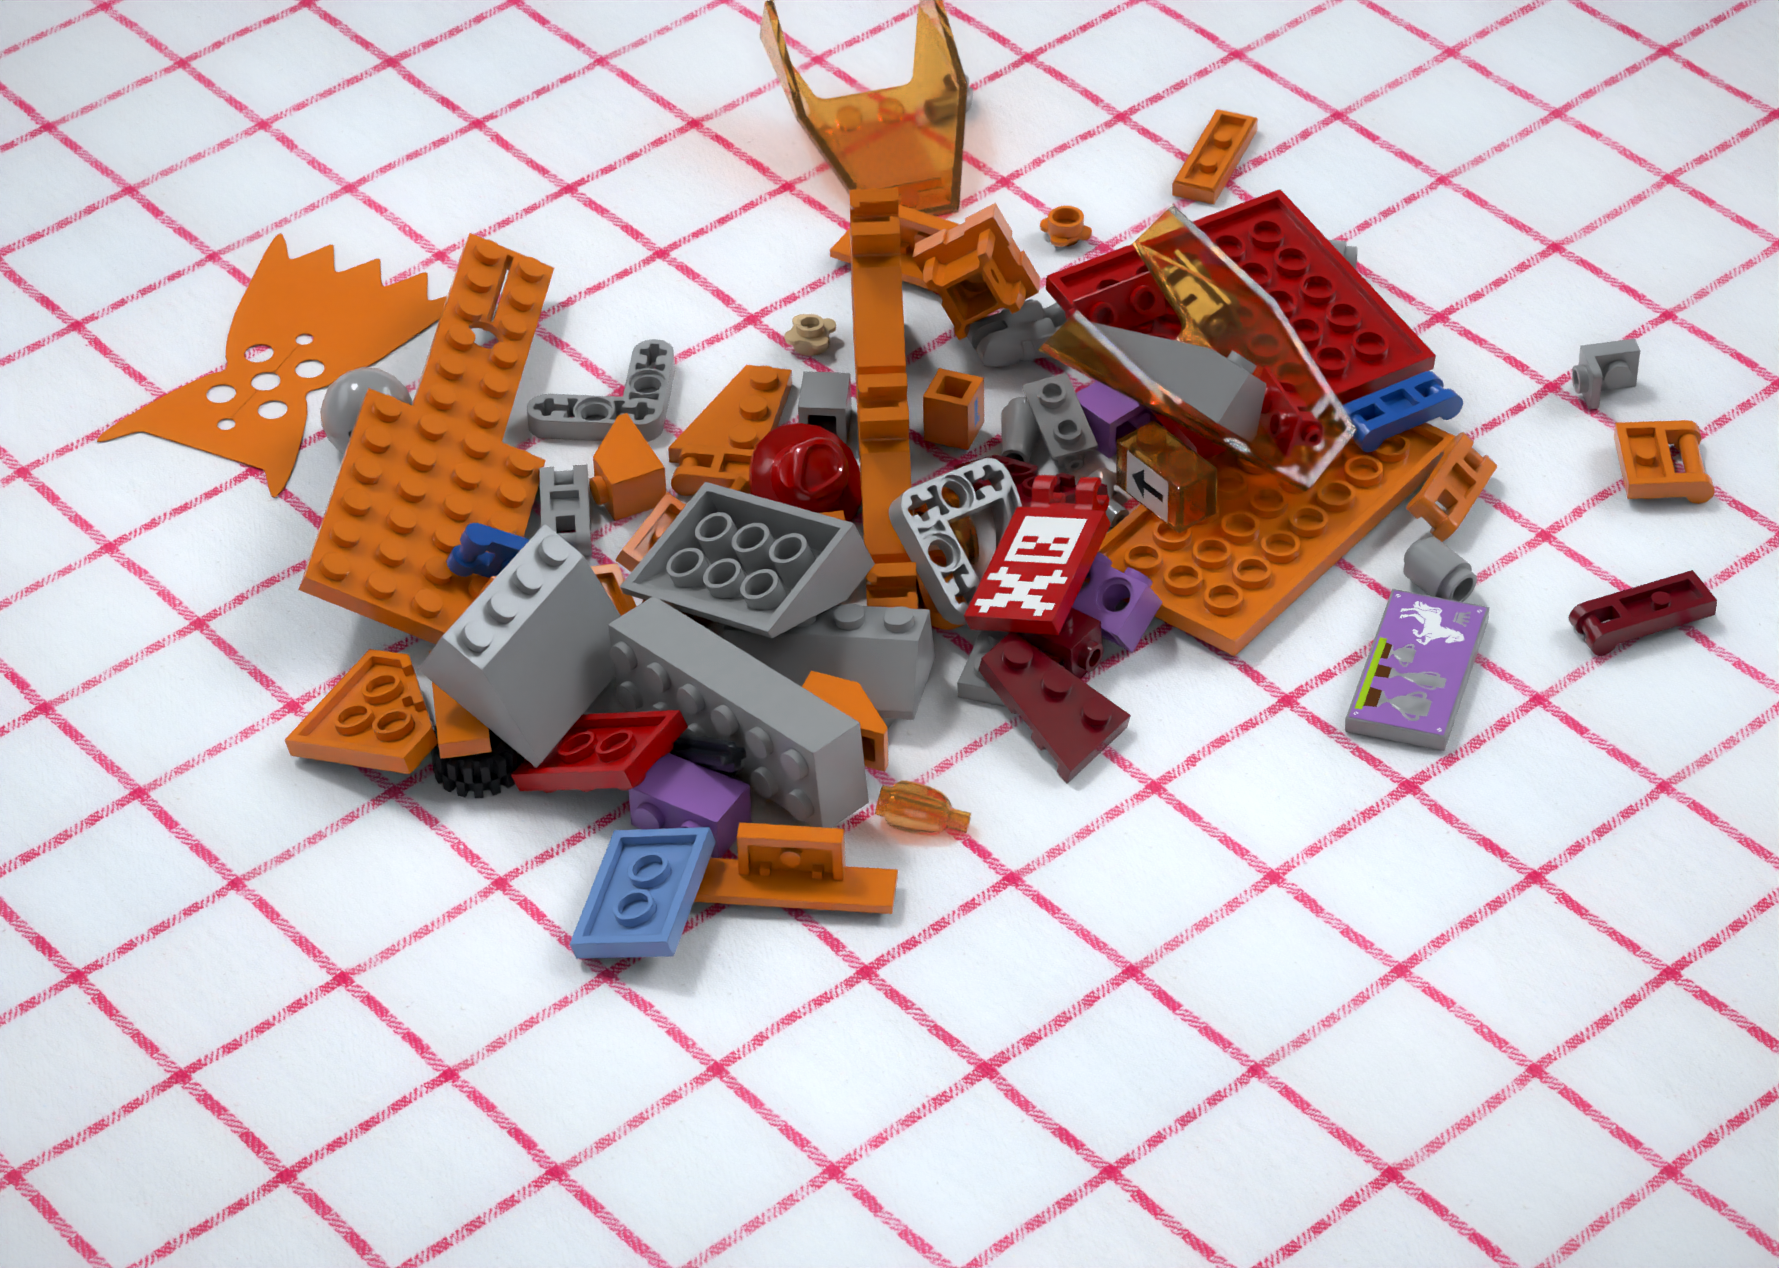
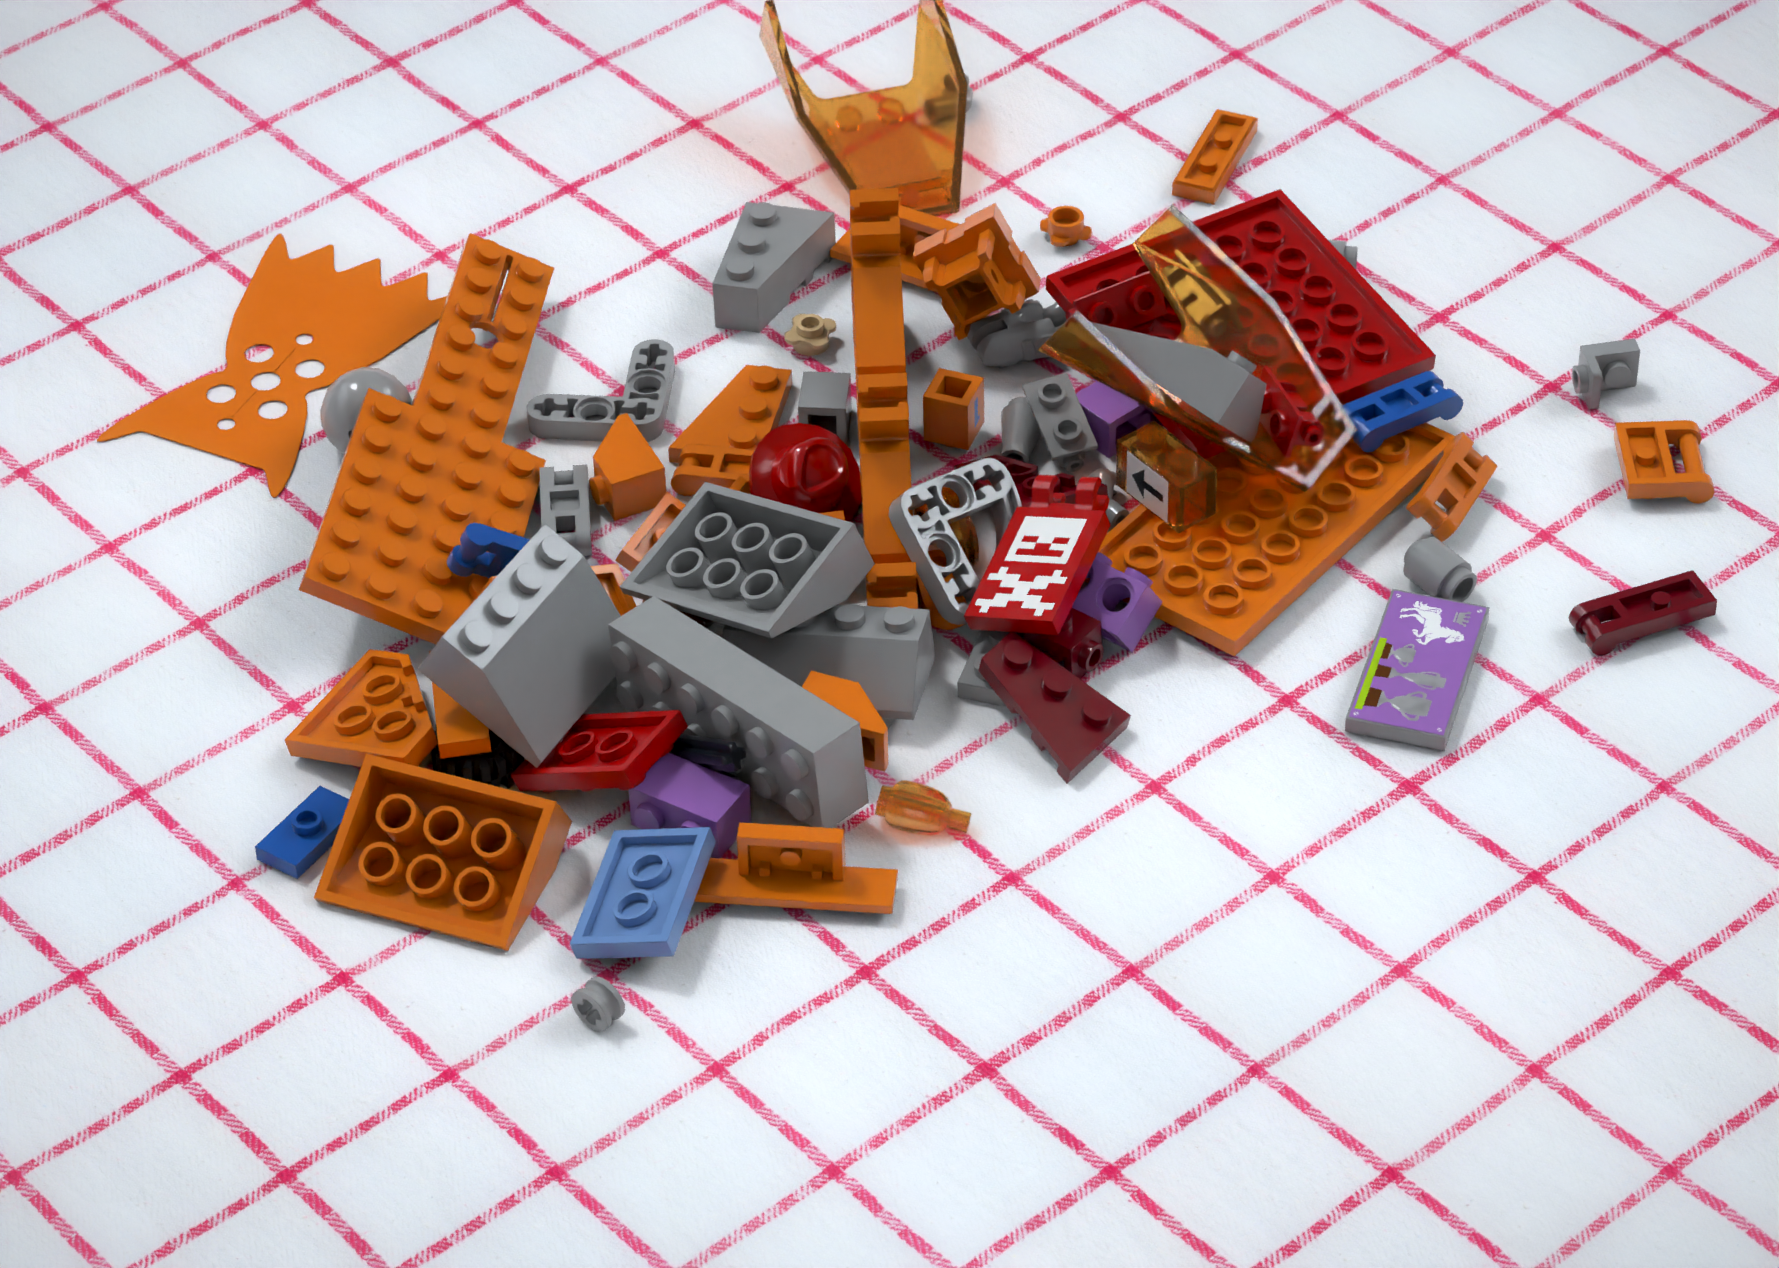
none -> blue plate [255,786,349,879]
none -> orange slope [314,754,572,951]
none -> light grey bush [571,977,625,1032]
none -> light grey wedge [712,202,836,333]

